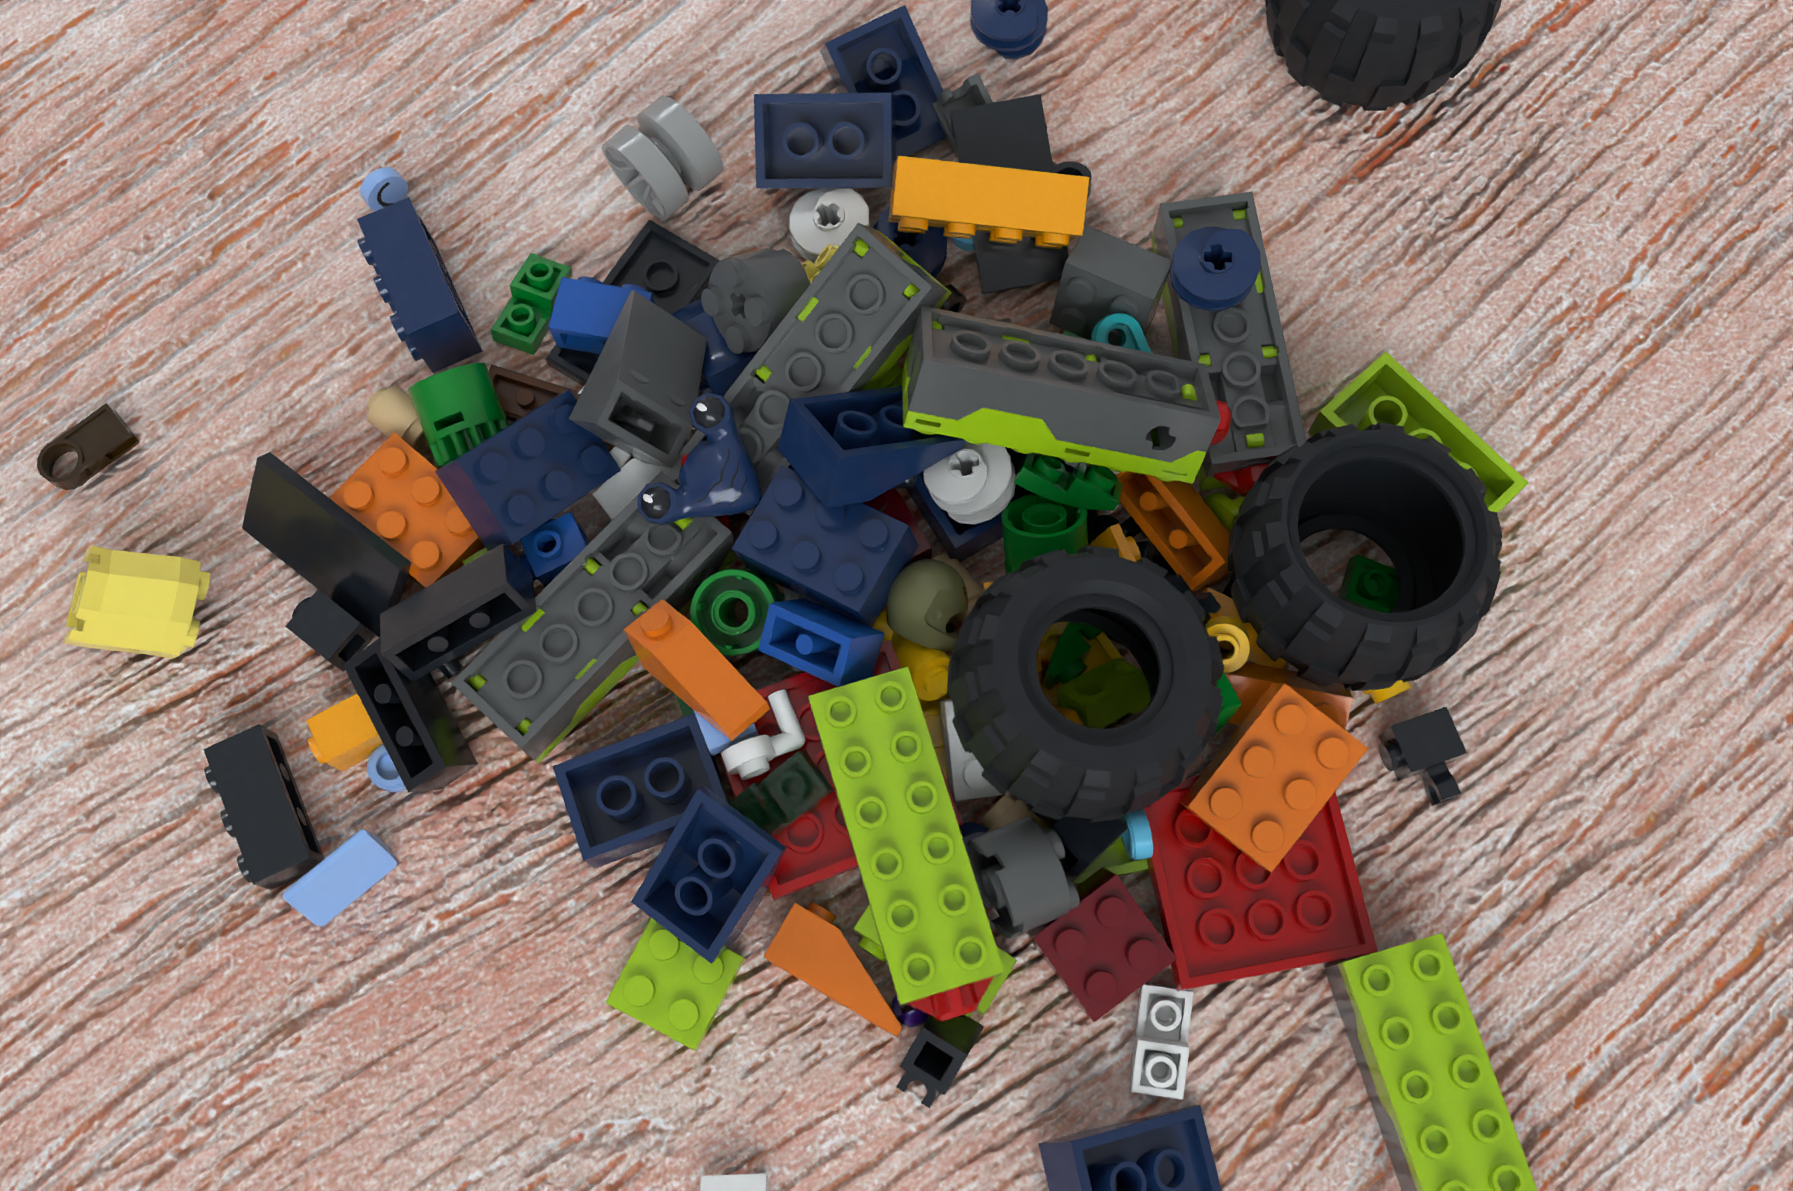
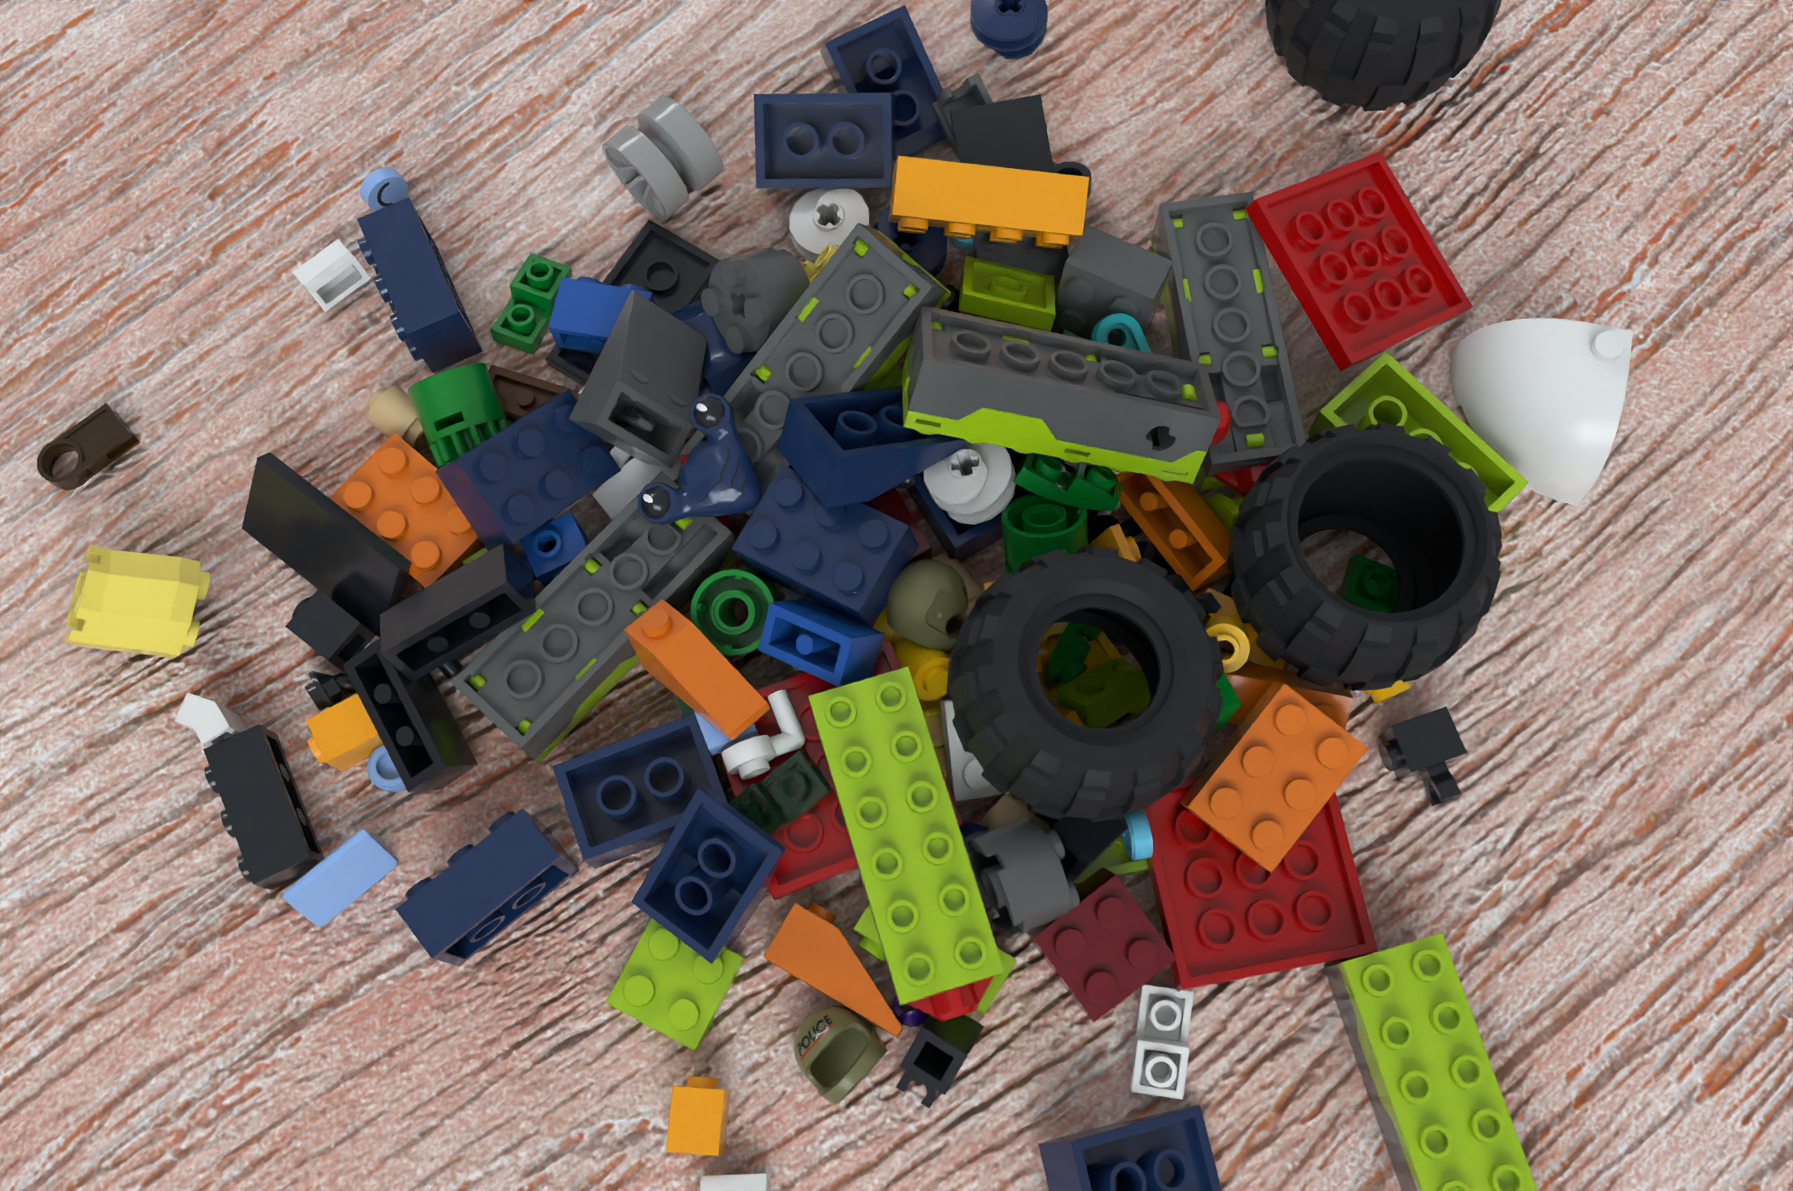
dark blue piece [1169,227,1261,311] -> none
none -> white piece [174,692,247,747]
none -> white piece [292,239,371,312]
none -> black plate [305,671,357,711]
none -> dark blue brick [395,809,579,966]
none -> light orange brick [665,1076,731,1156]
none -> olive helmet [794,1006,888,1106]
none -> lime plate [958,256,1056,332]
none -> red plate [1245,152,1473,372]
none -> white brick [1451,318,1633,506]

